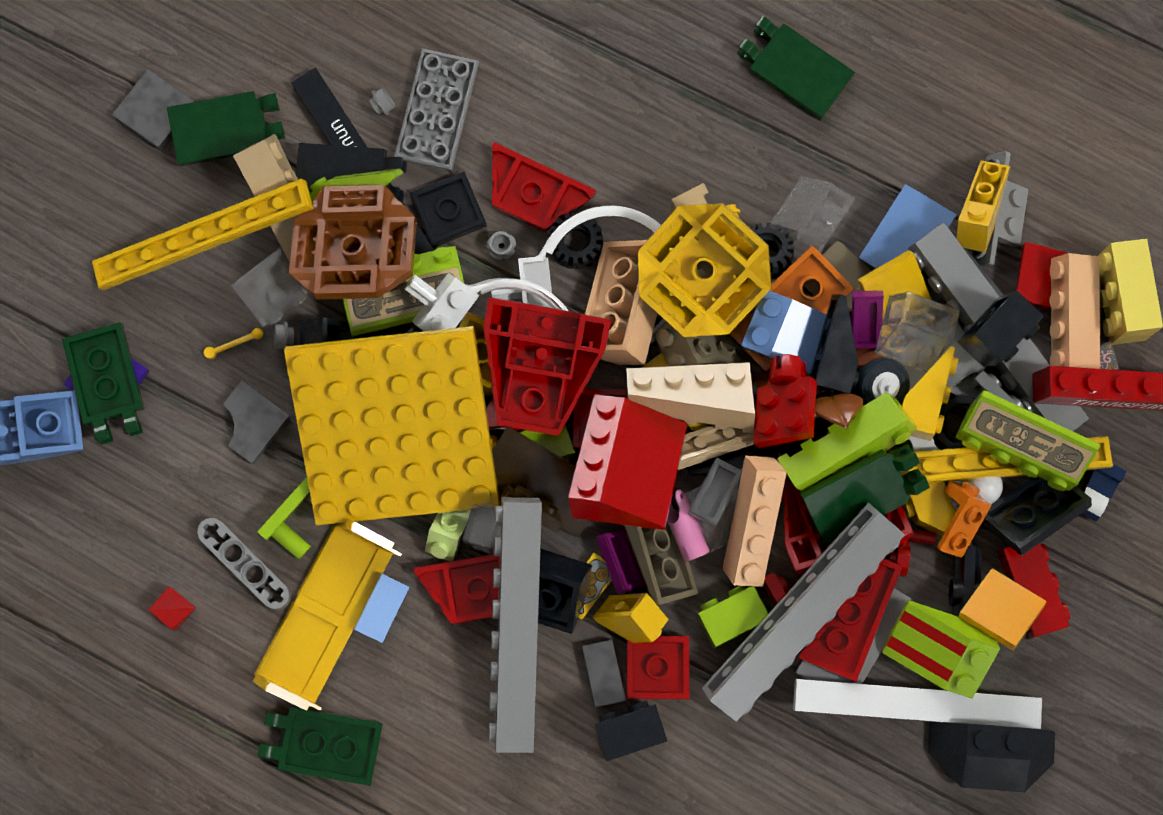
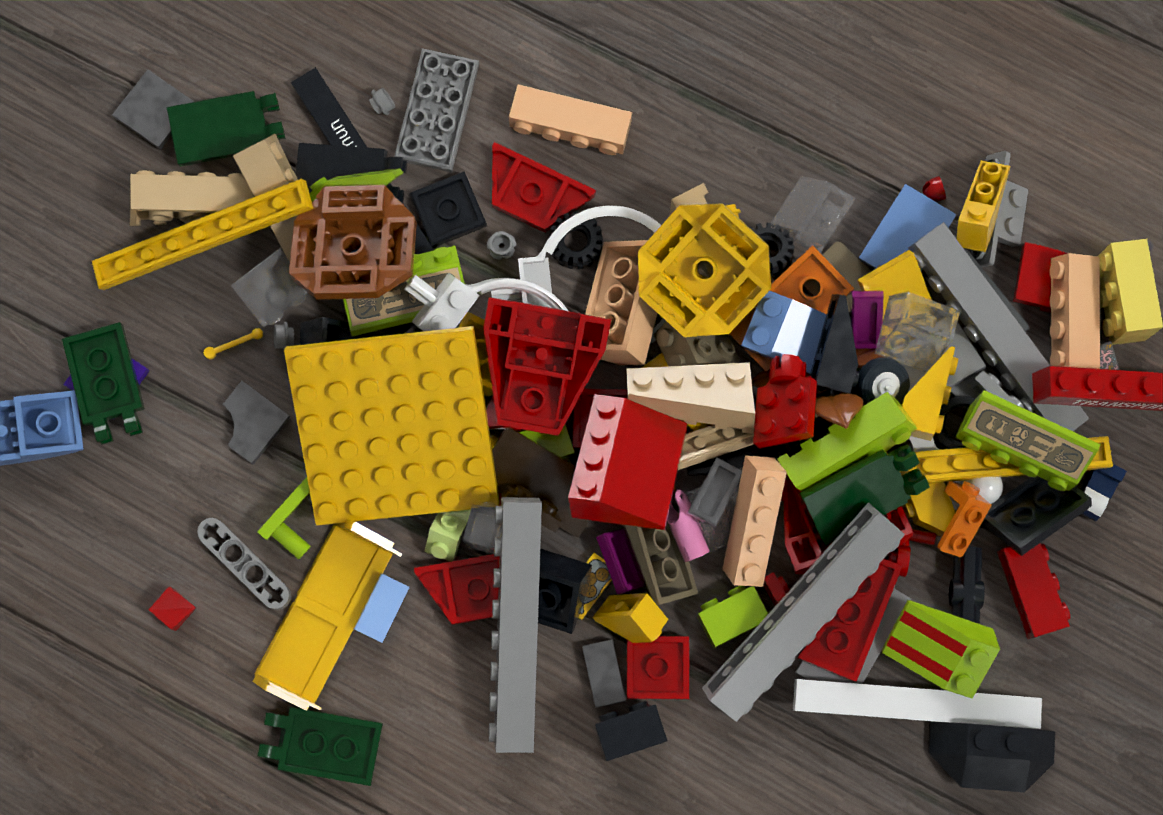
dark green tile [737,16,855,121] -> none
black brick [957,290,1043,367] -> none
light orange tile [959,568,1047,651] -> none
none -> tan wedge [130,170,253,226]
none -> light nougat brick [509,84,632,155]
none -> red hinge [922,176,946,202]

